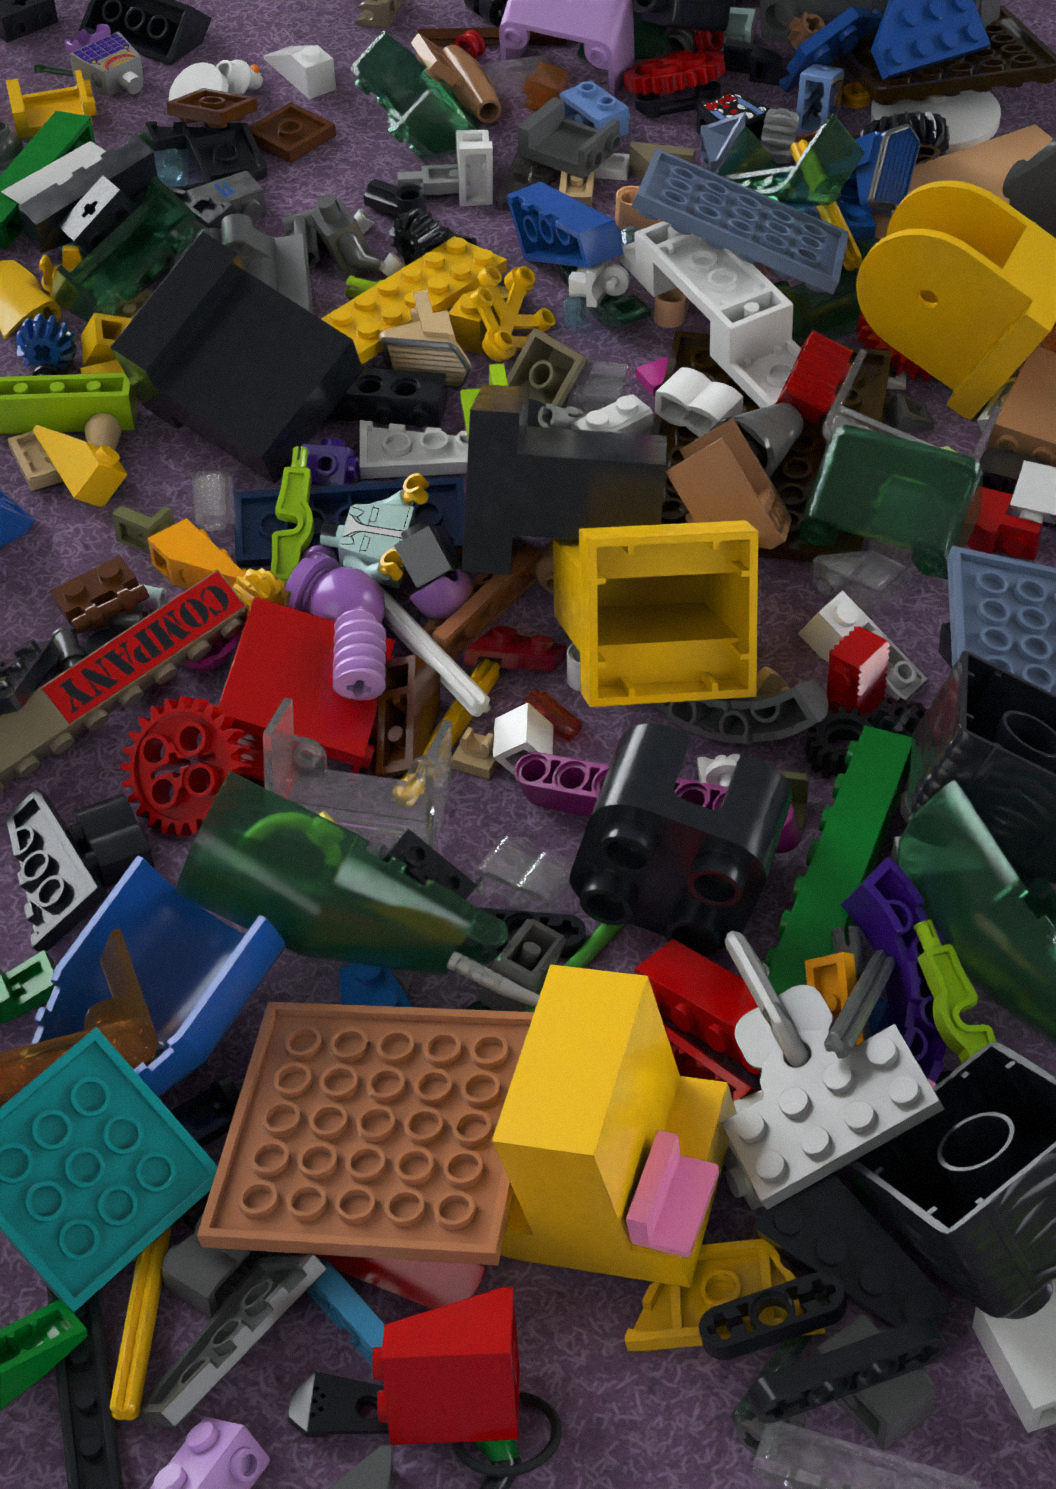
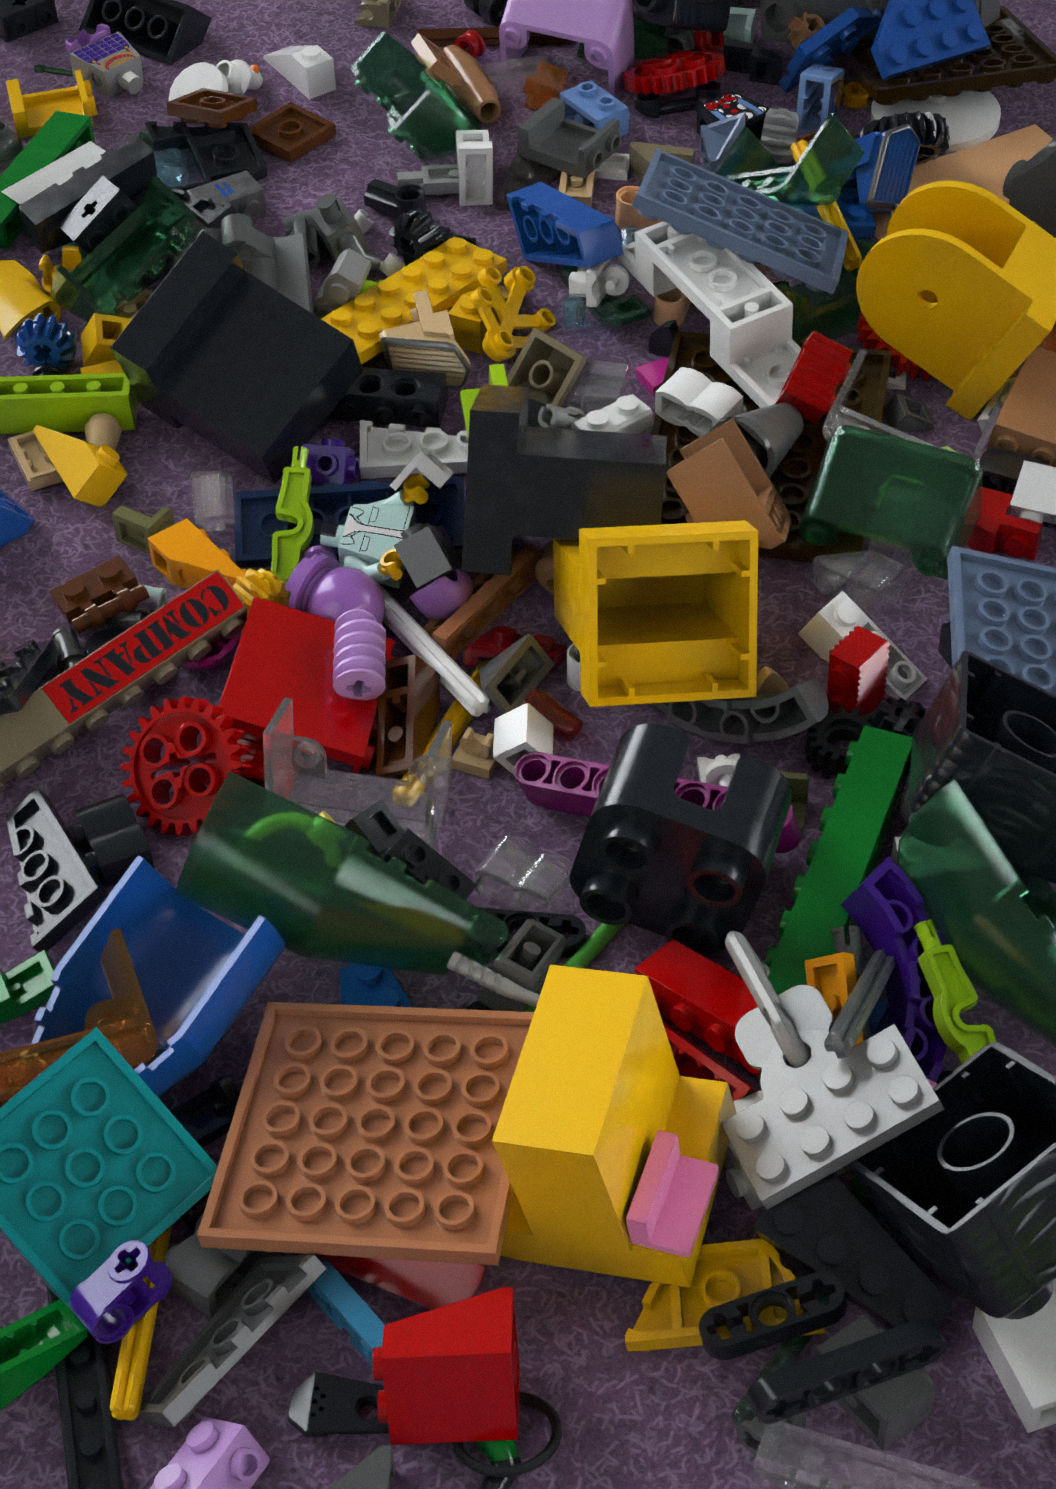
none -> dark purple piece [69,1240,172,1344]
none -> light grey brick [312,248,371,319]
none -> black tile [344,799,405,861]
none -> white panel [389,447,454,491]
none -> dark grey slope [479,633,555,714]
none -> black tile [648,320,679,357]

